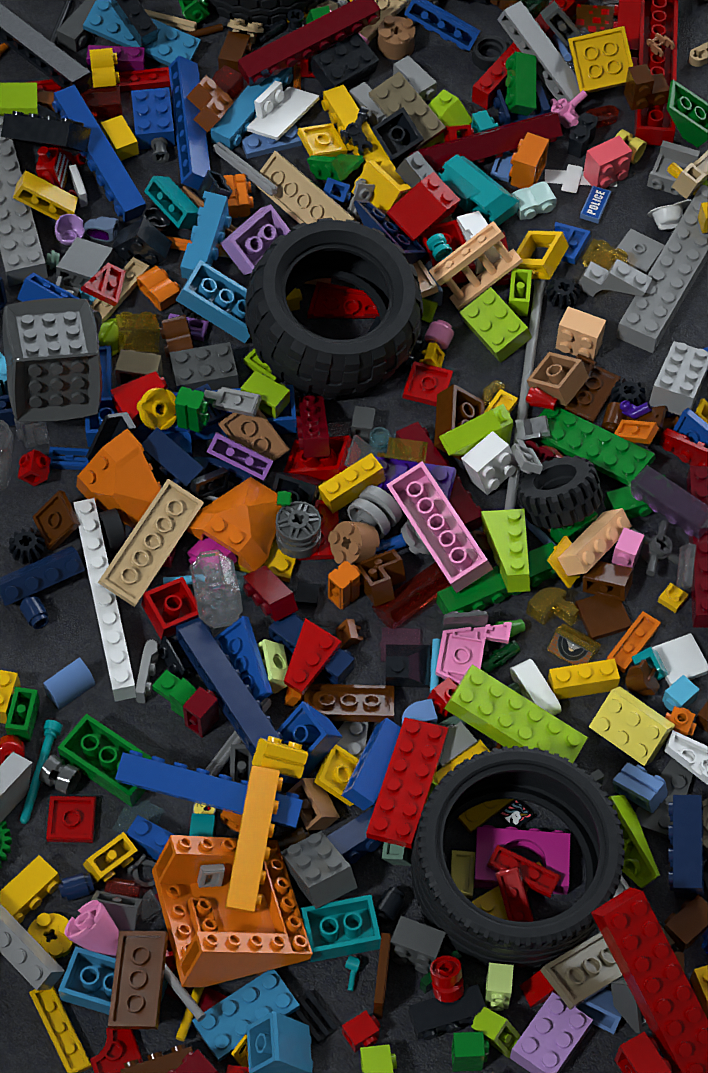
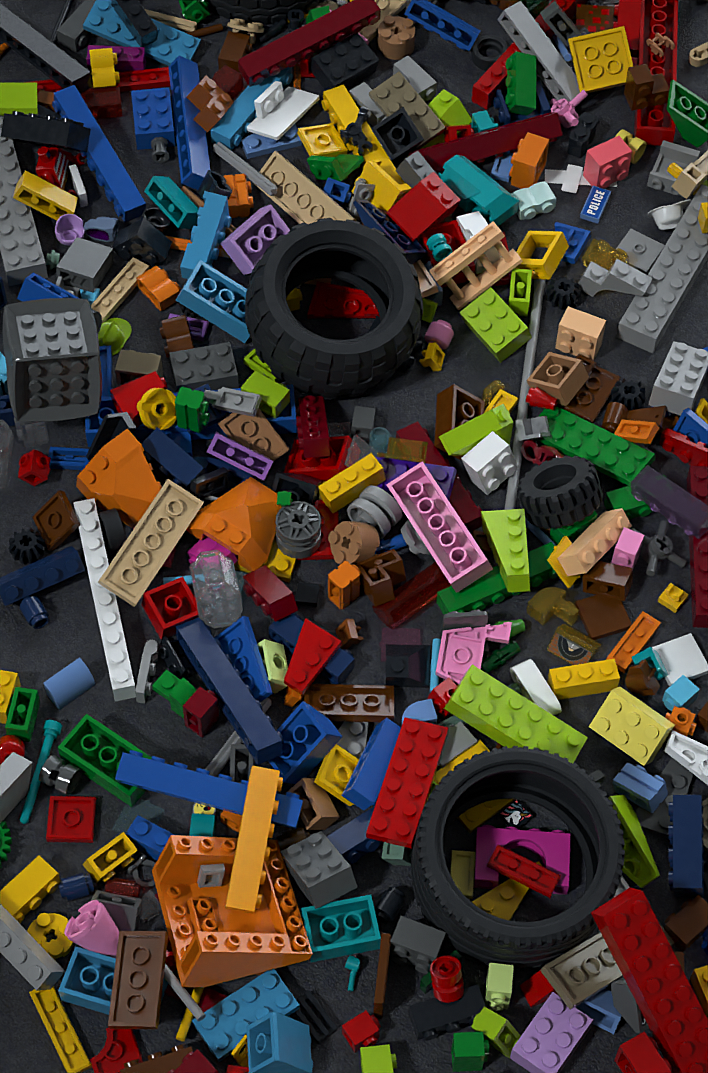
wing [81,263,126,307] -> none
yellow brick [101,115,139,161] -> none
clear yellow bracket [115,312,160,352] -> none
yellow brick [252,736,308,779] -> none
red plate [403,361,453,406] -> none
red tile [495,866,534,922] -> none
light grey hinge [510,438,543,474] -> none
clear red beam [586,105,619,128] -> none
dark purple arm [620,400,652,419] -> none
clear tile [676,543,696,590] -> none

